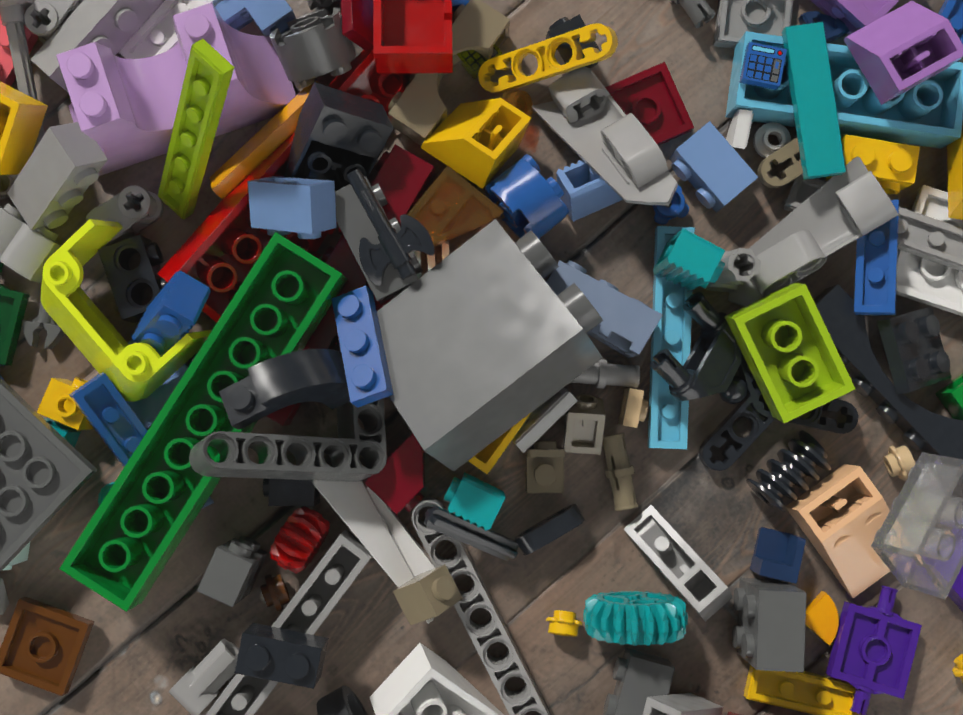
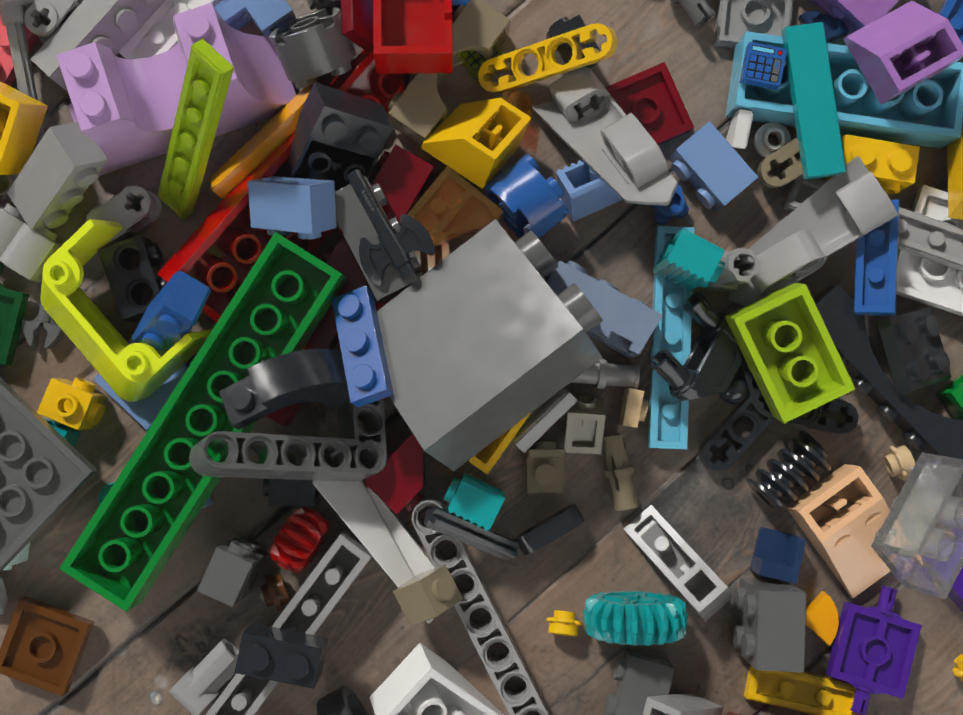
blue plate [69,372,147,467] -> none

